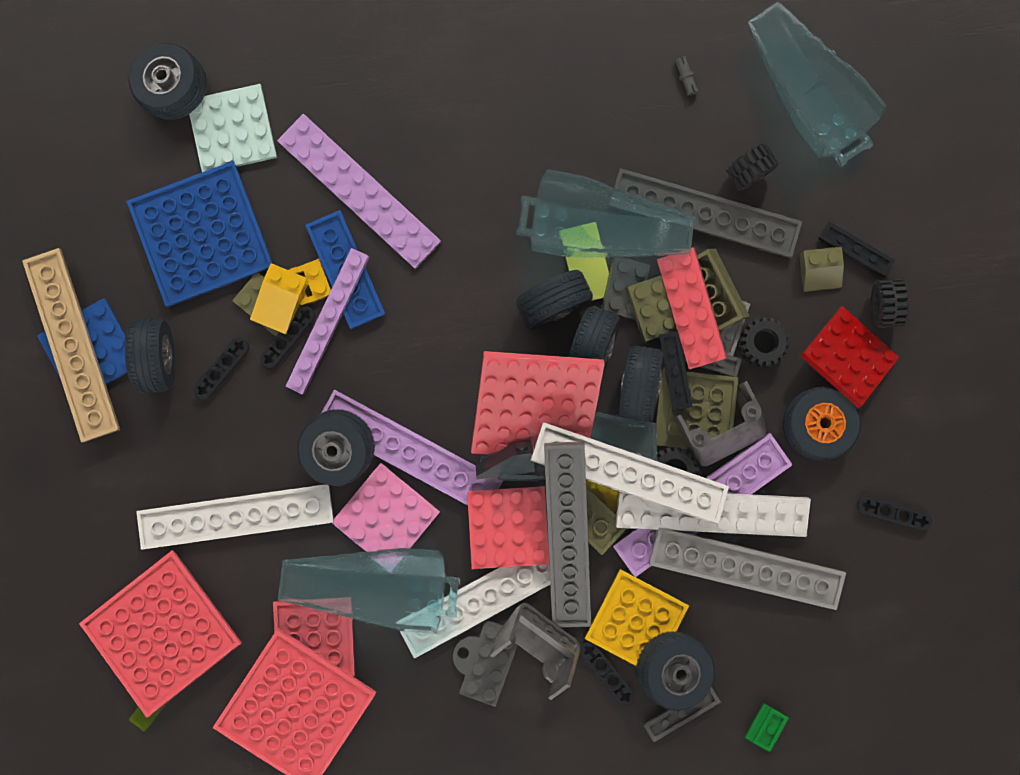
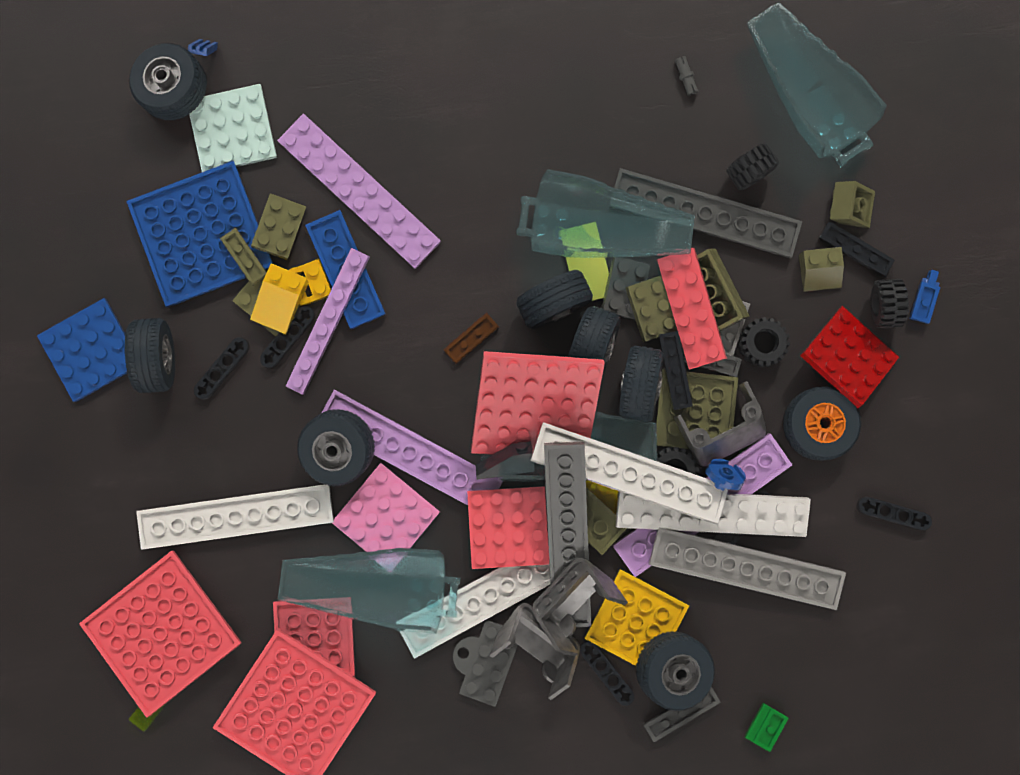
tan plate [22,248,120,443] -> none
none -> blue tile [188,39,218,56]
none -> olive tile [220,228,267,286]
none -> olive plate [251,193,306,260]
none -> reddish brown tile [443,312,499,364]
none -> flat silver windscreen [532,558,628,656]
none -> blue plate [705,459,746,491]
none -> olive slope [830,181,875,228]
none -> blue hinge [909,270,940,324]

